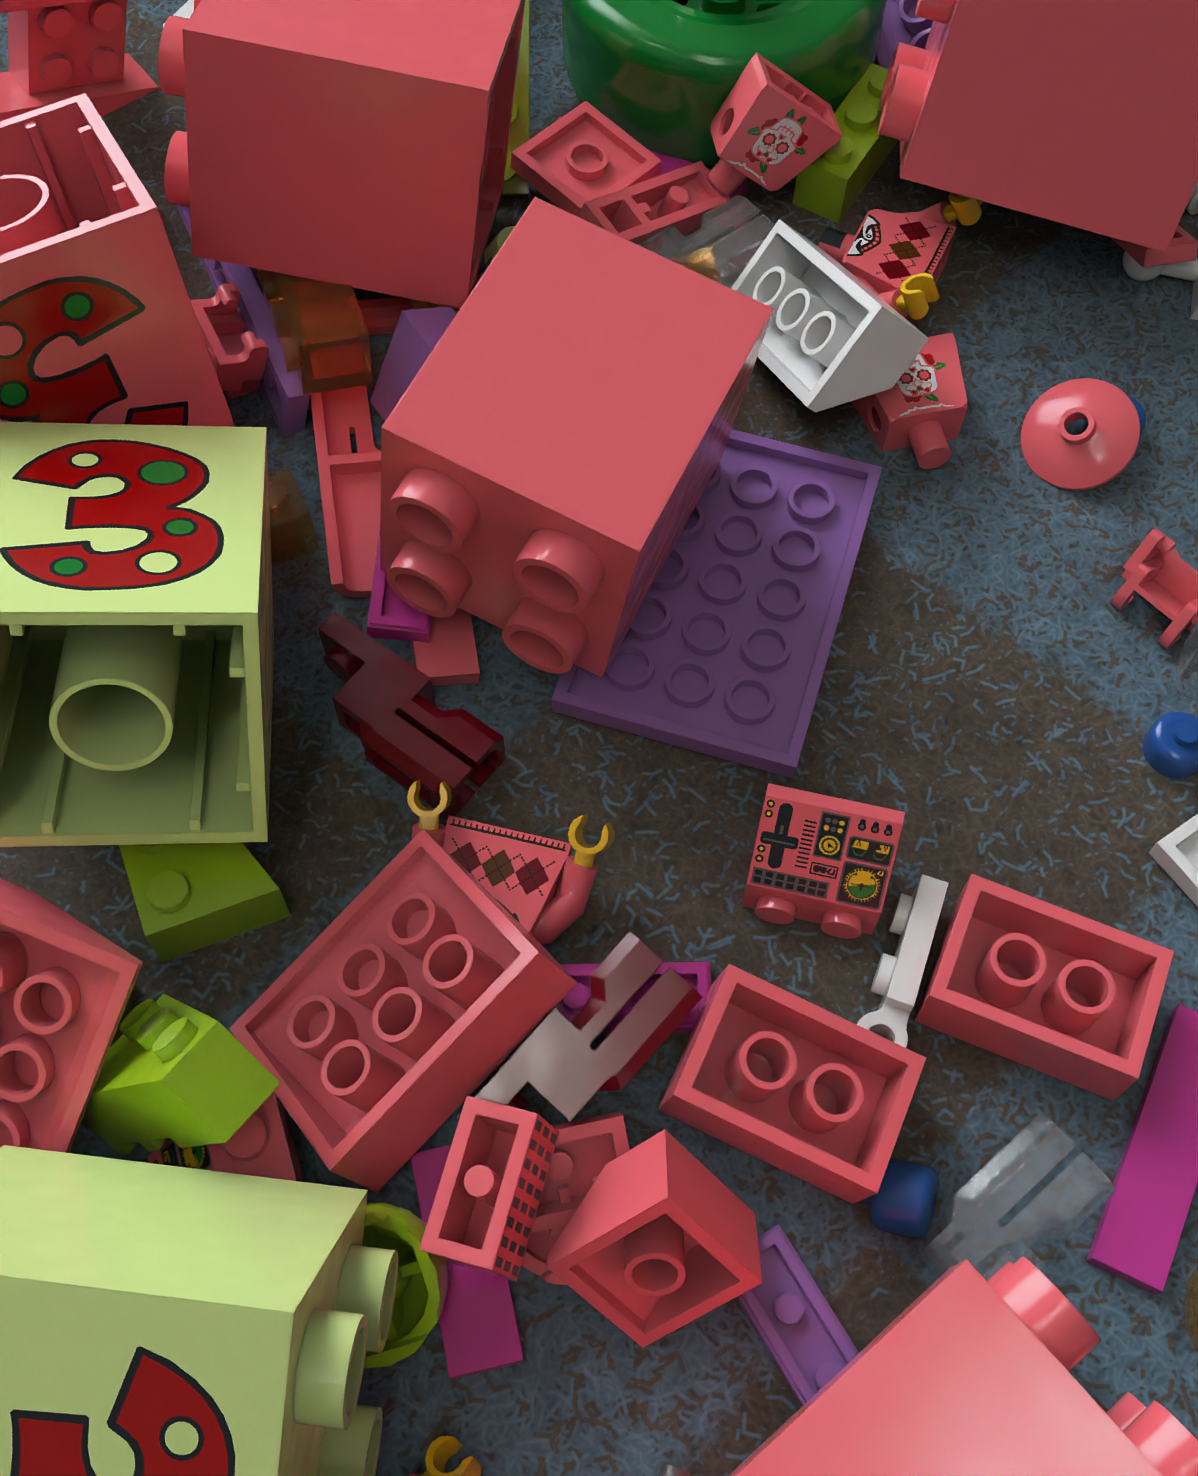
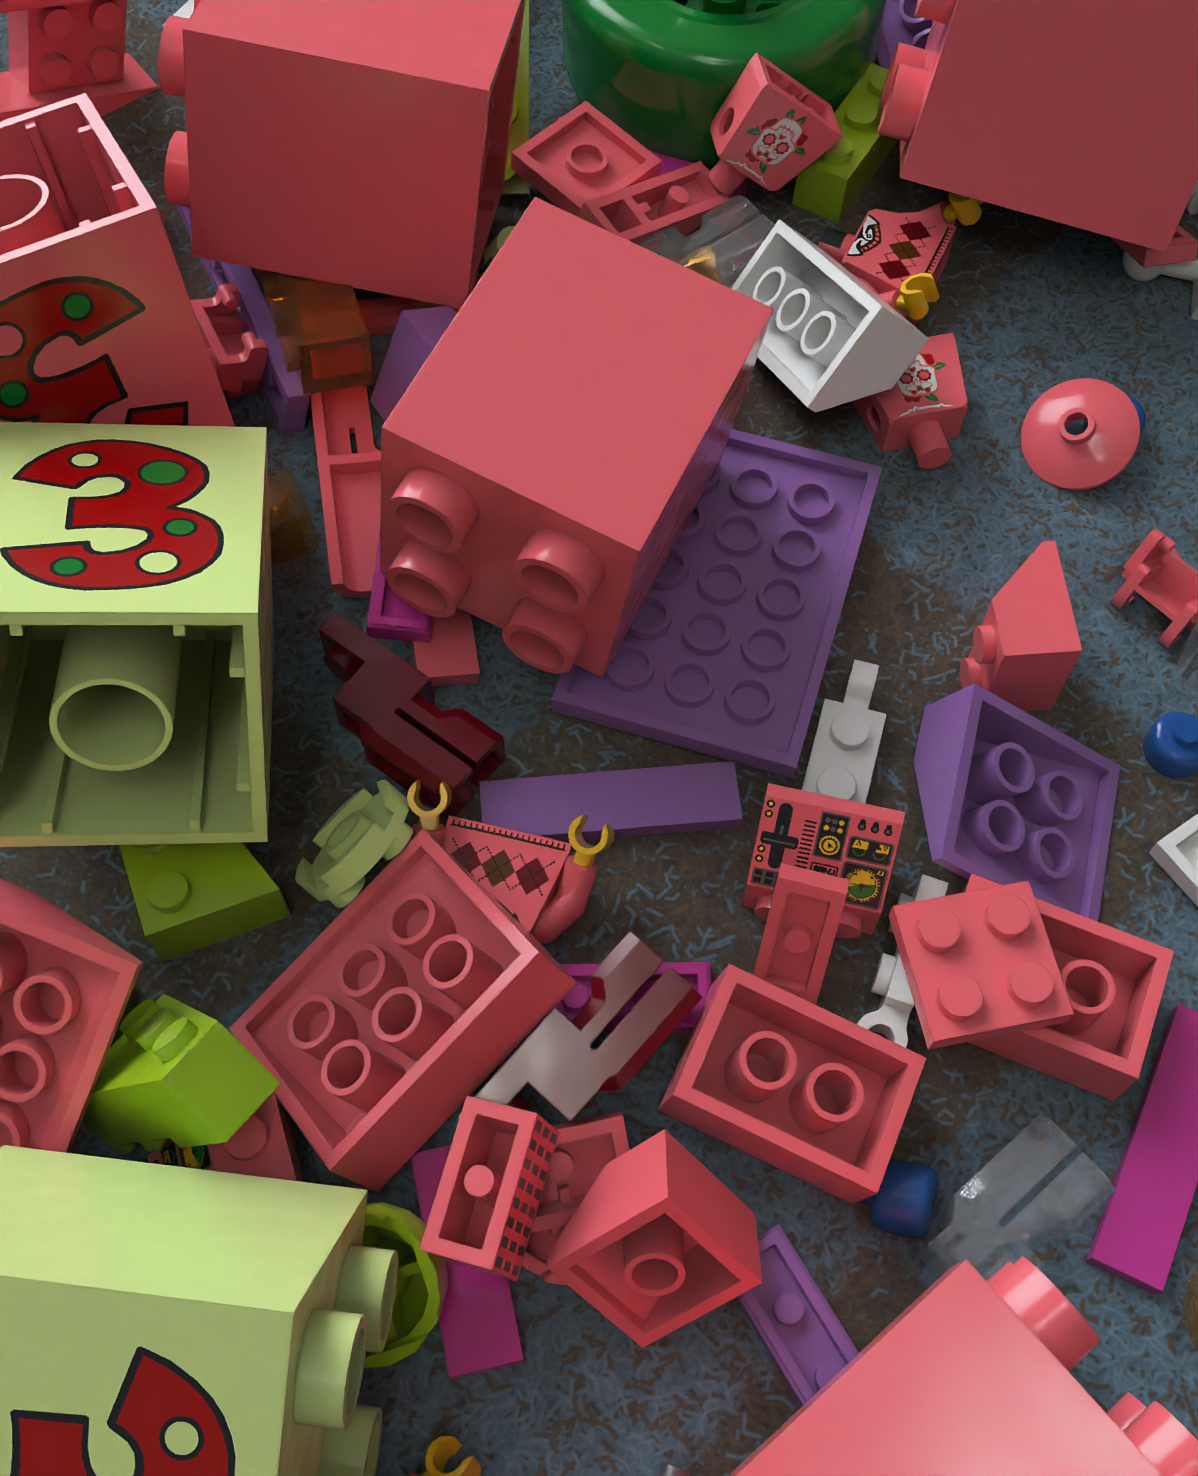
none -> yellowish green plate [295,780,413,908]
none -> medium lavender tile [479,761,743,842]
none -> coral plate [753,863,849,1005]
none -> white plate [802,660,886,803]
none -> coral plate [888,880,1074,1050]
none -> medium lavender slope [913,683,1120,922]
none -> coral slope [960,540,1082,712]

